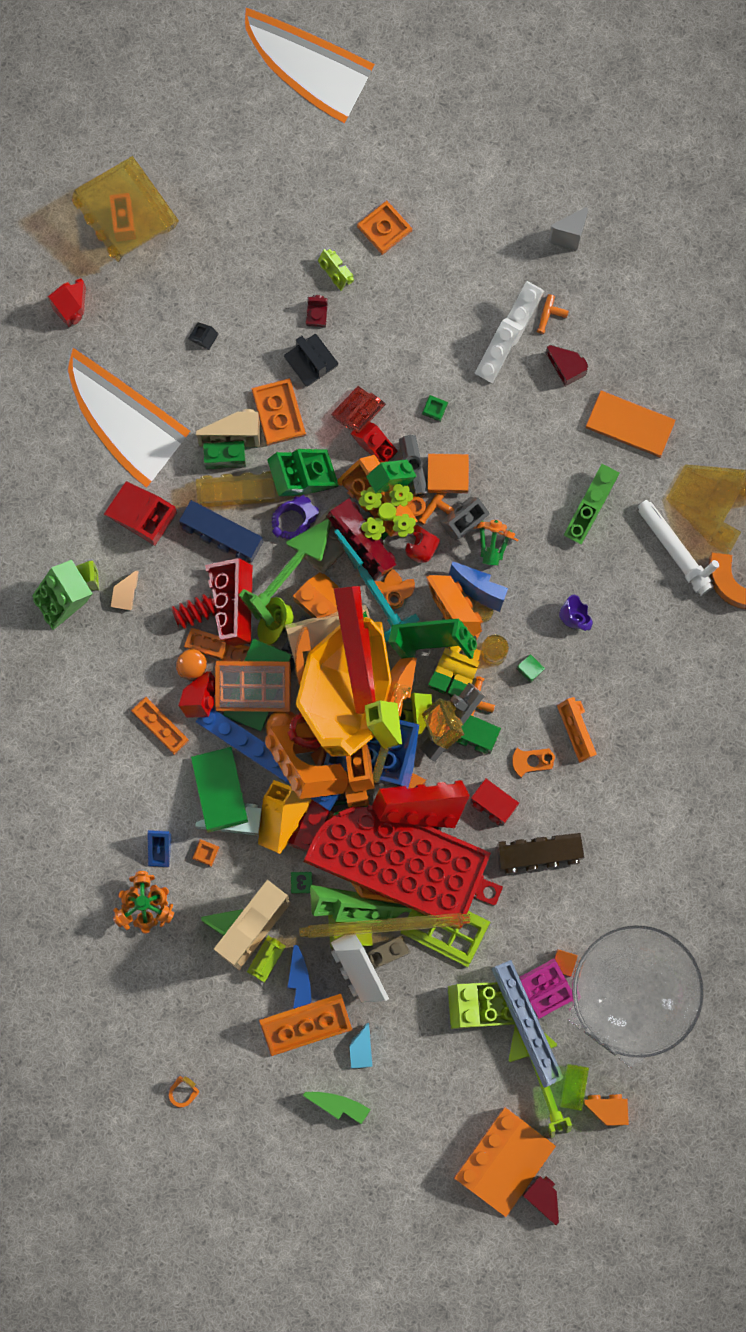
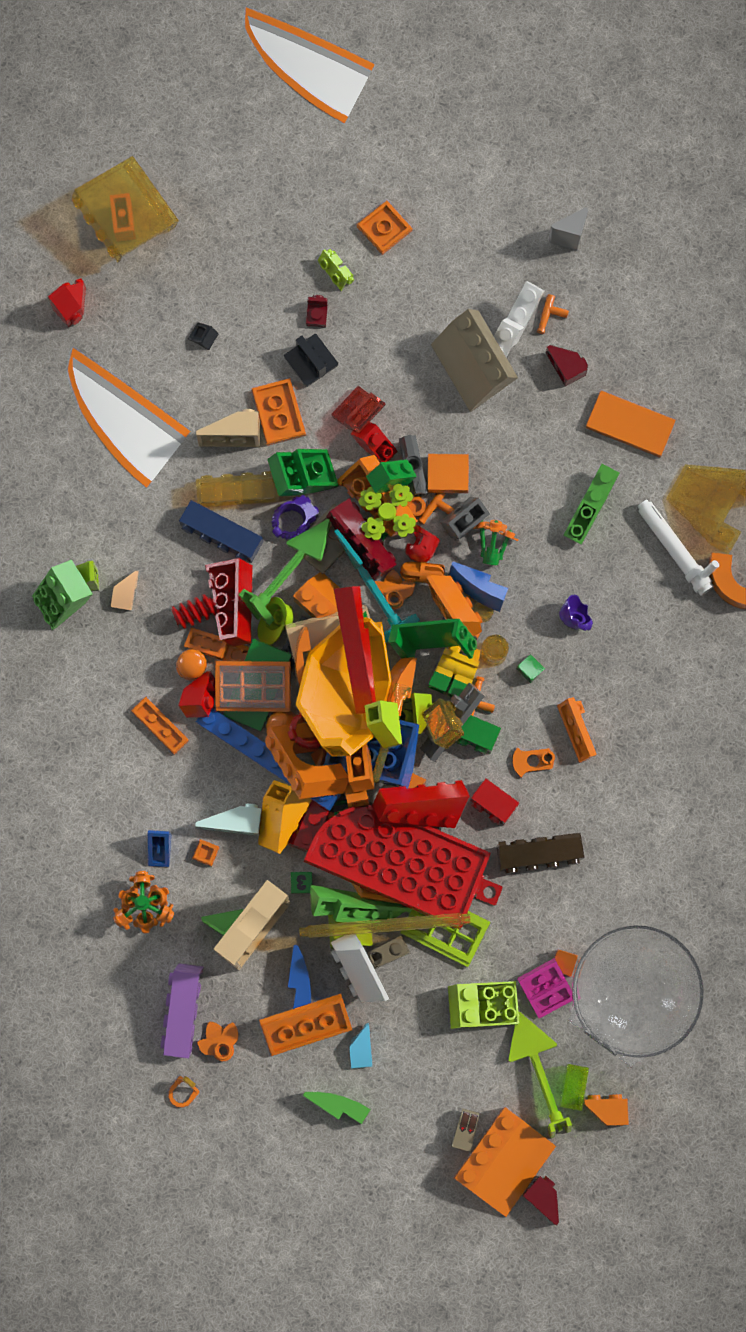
red slope [104,481,177,546] -> none
green tile [191,747,248,833] -> none
green brick [203,441,246,470] -> none
lime hinge [247,935,286,983] -> none
green tile [422,395,448,422] -> none
sand blue tile [491,960,564,1088] -> none
none -> medium lavender wedge [161,963,204,1059]
none -> orange plate [197,1022,238,1062]
none -> orange arm [400,562,445,583]
none -> dark tan slope [431,309,518,412]
none -> dark tan leg [451,1108,479,1152]

